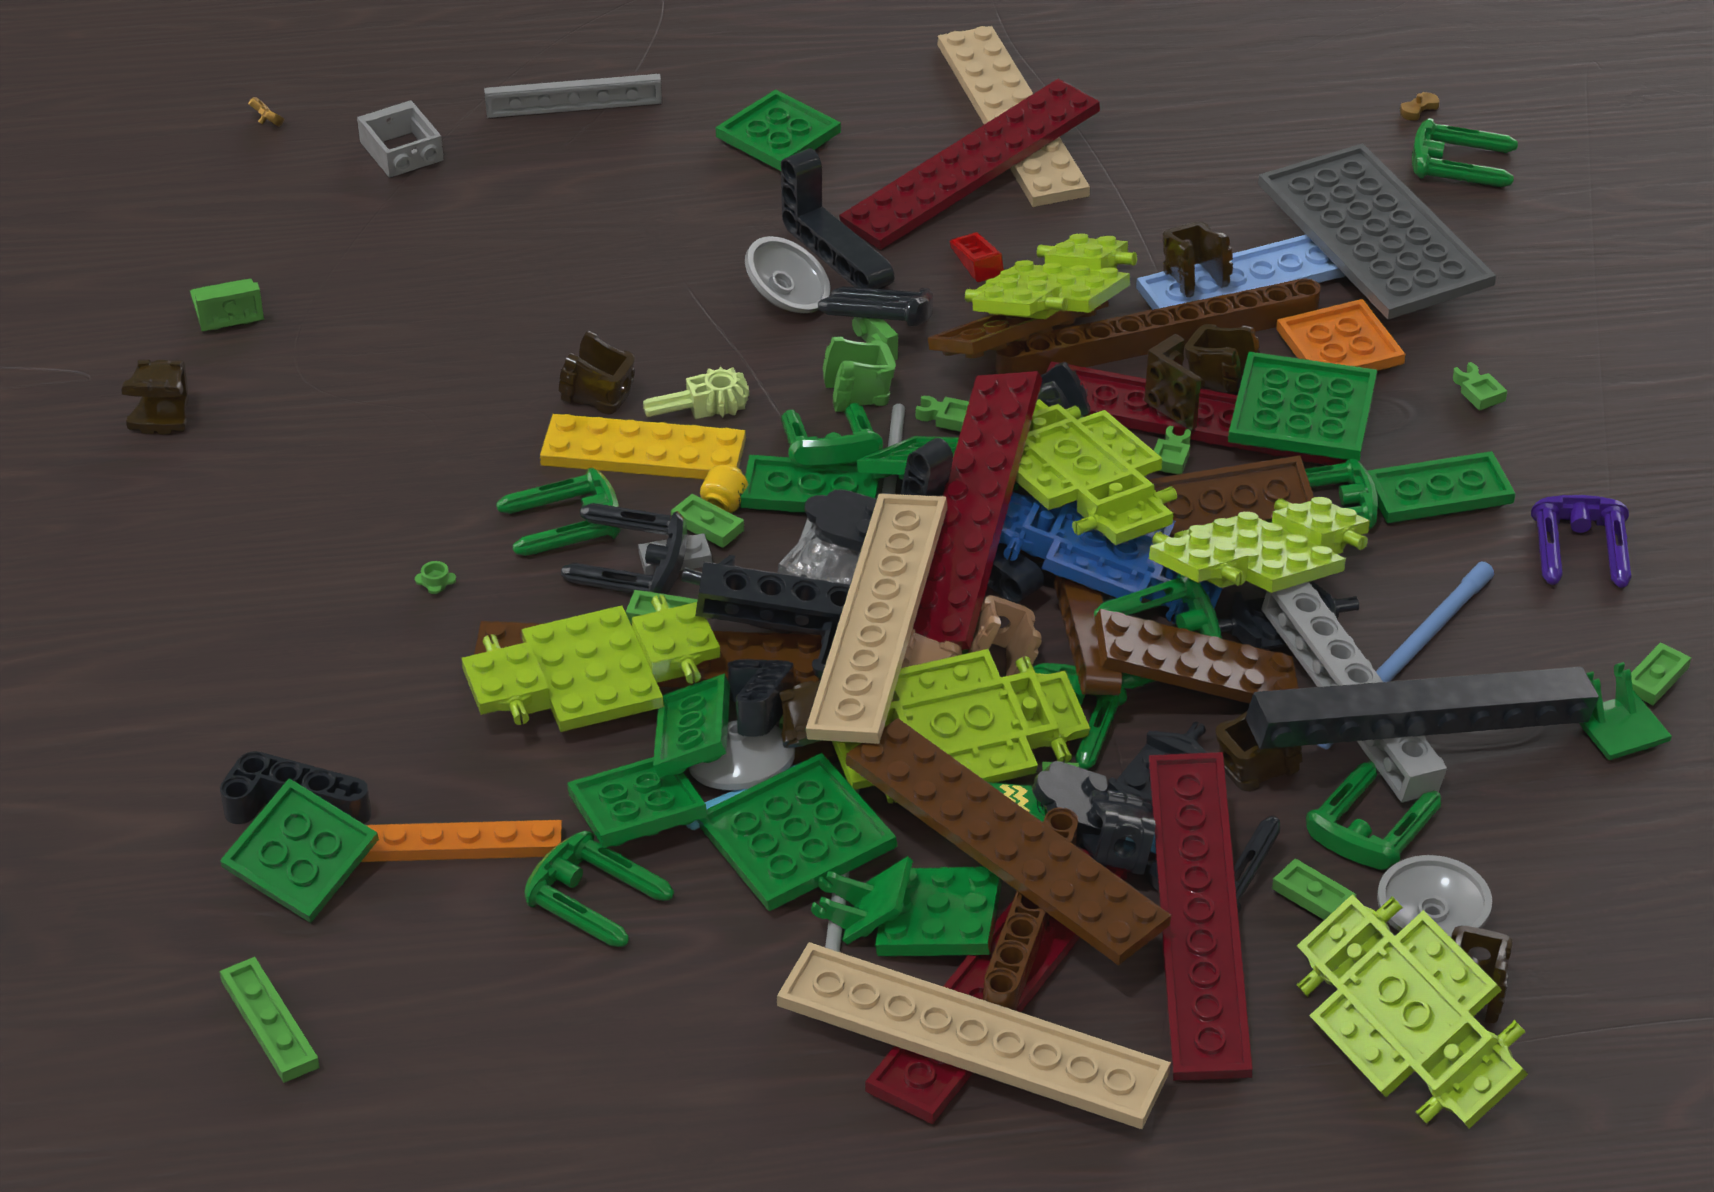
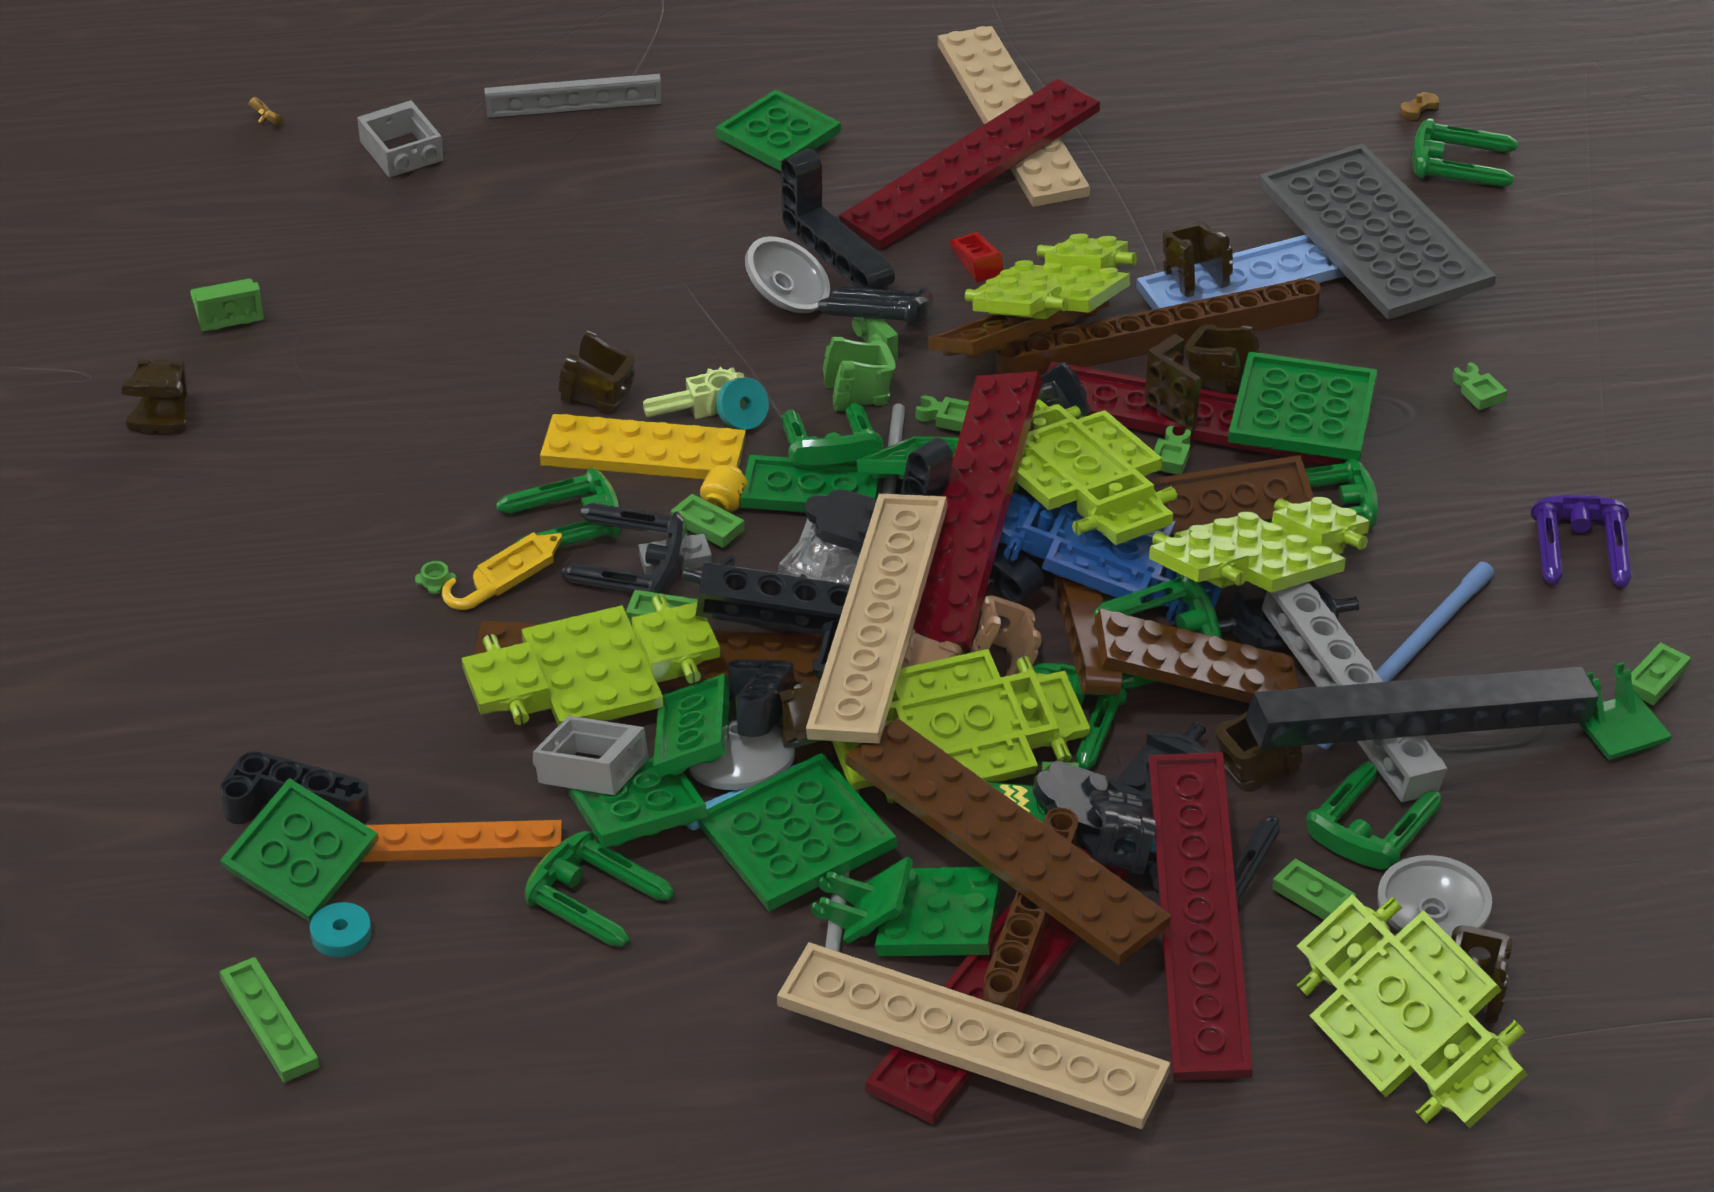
orange plate [1276,299,1406,371] -> none
green plate [1367,451,1516,523] -> none
none -> teal piece [310,902,372,957]
none -> yellow plate [442,532,562,610]
none -> light grey window [533,716,649,795]
none -> teal piece [716,377,769,430]

